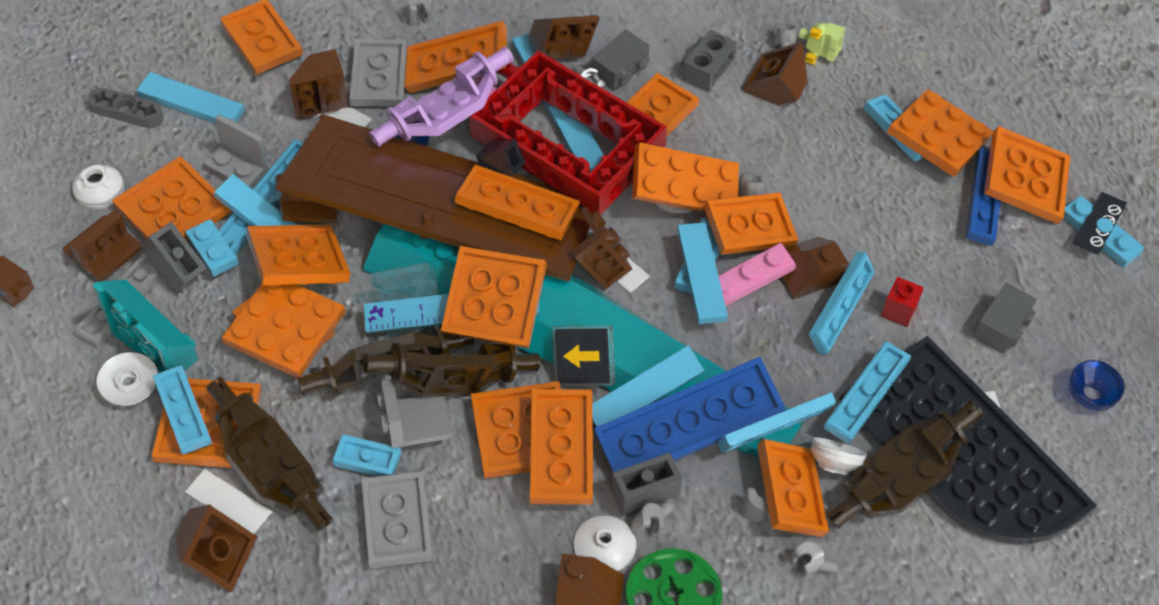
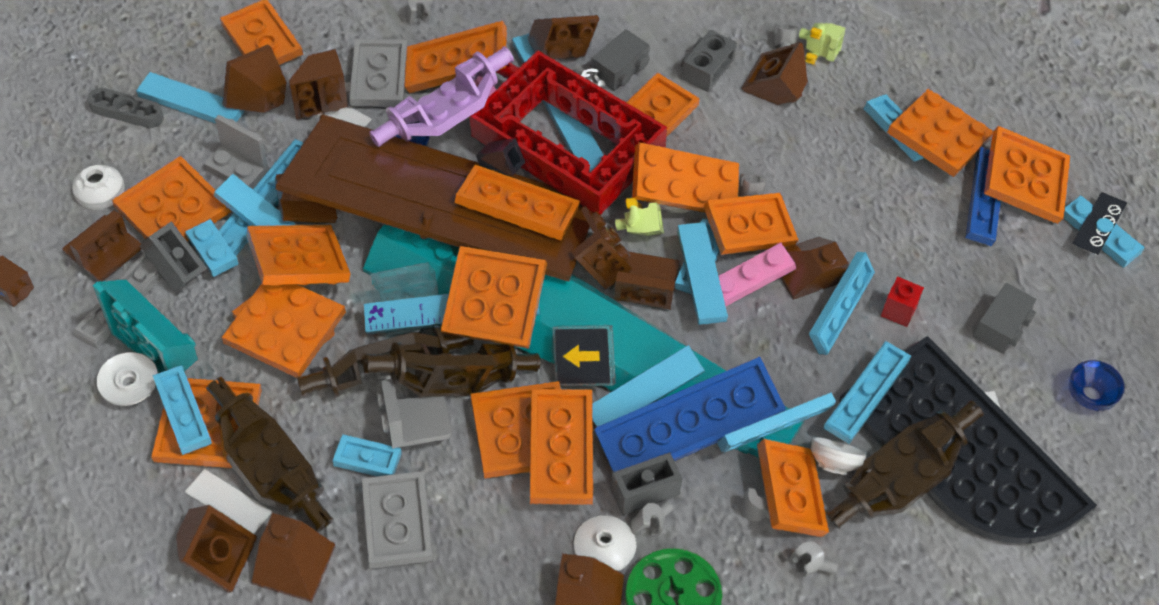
none -> reddish brown slope [222,44,287,113]
none -> reddish brown slope [252,513,336,602]
none -> reddish brown bracket [614,251,679,310]
none -> yellowish green piece [615,198,664,236]

